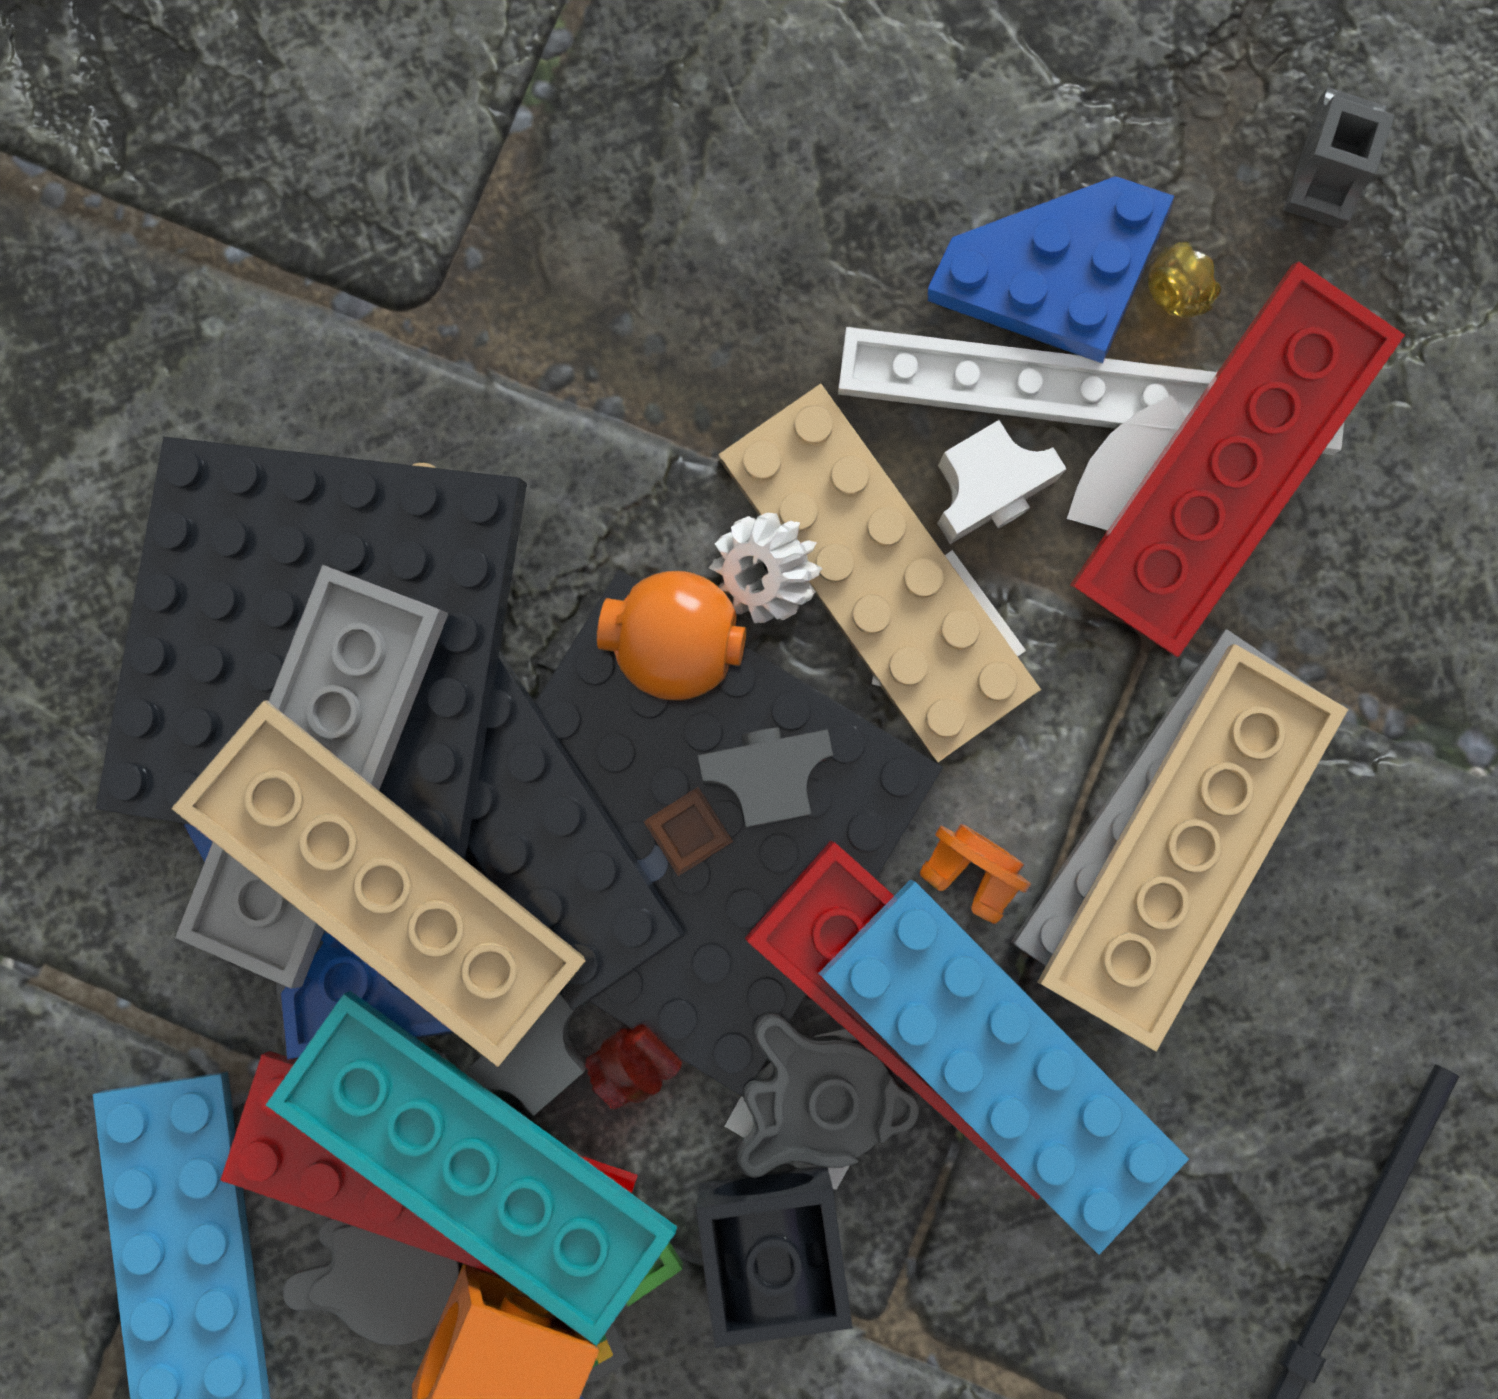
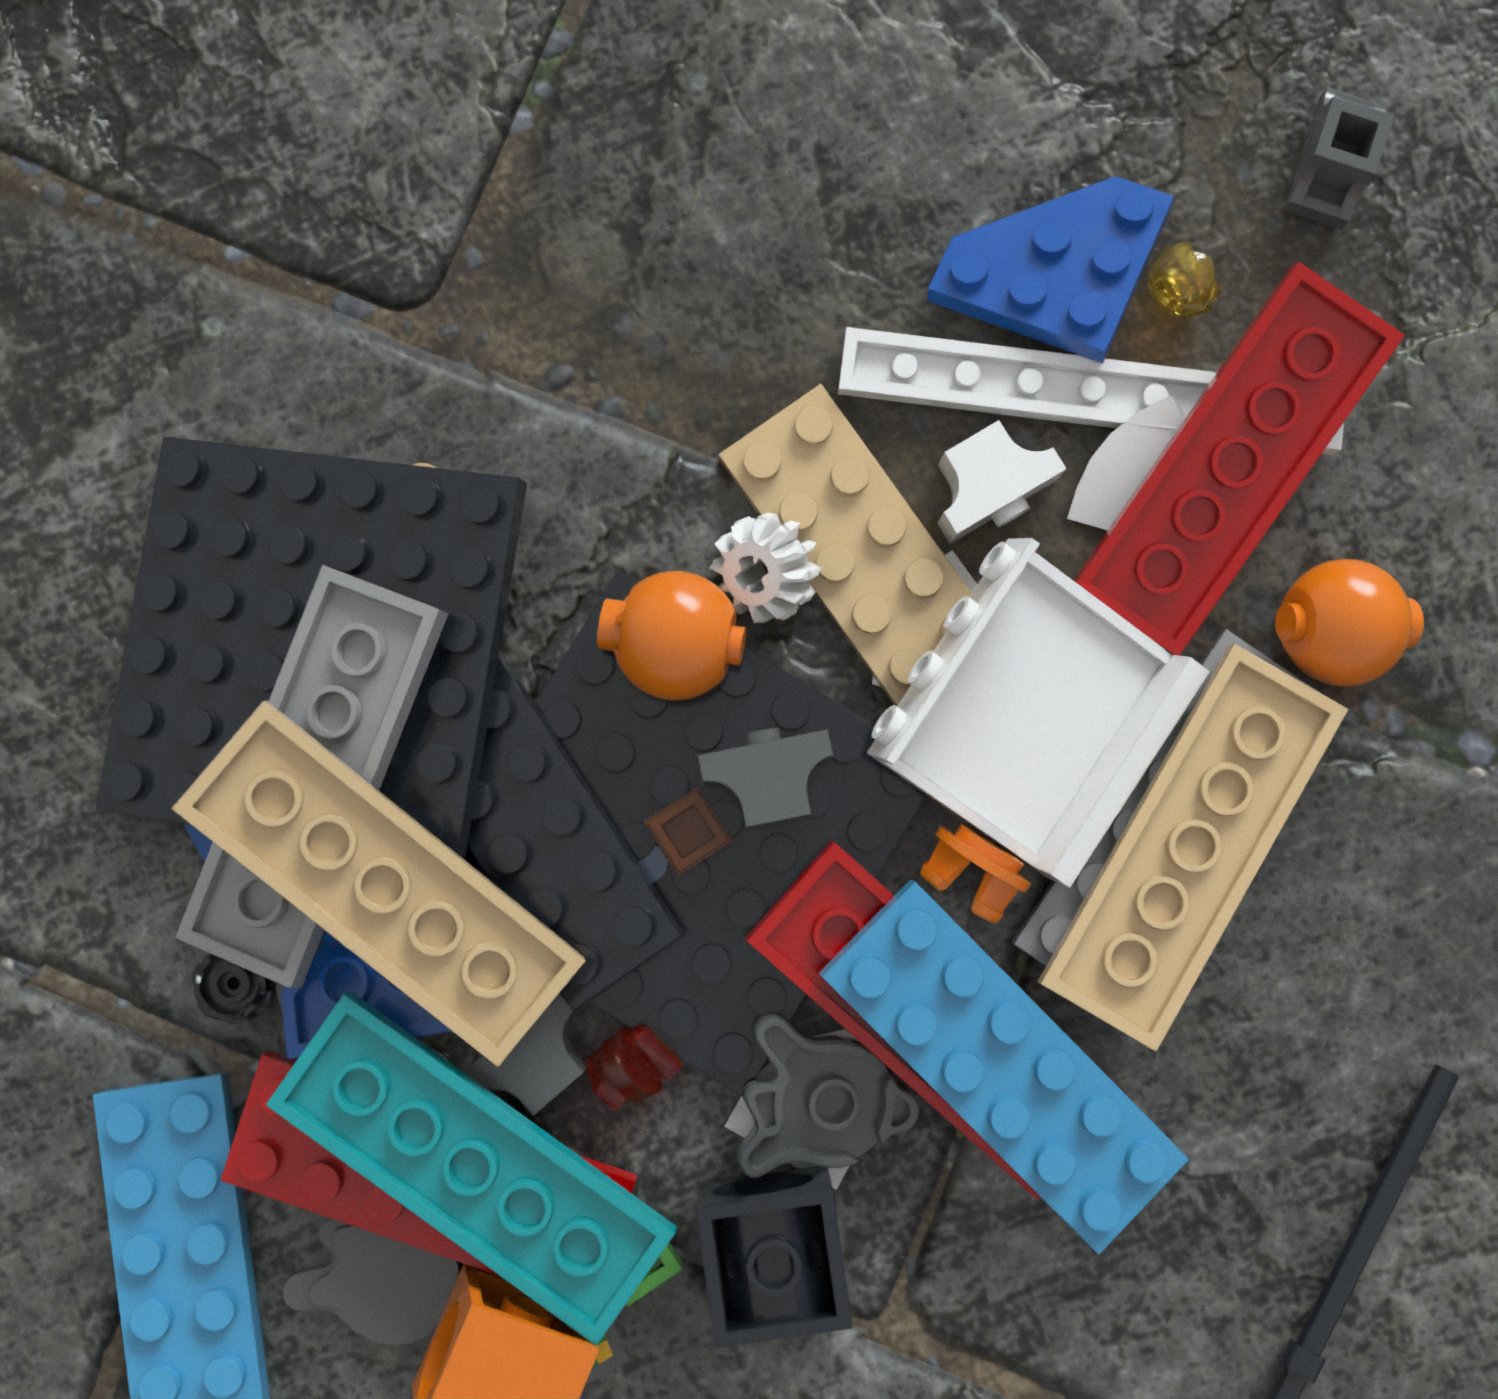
none -> black plate [192,953,274,1025]
none -> white panel [867,538,1210,888]
none -> orange brick [1275,559,1424,687]

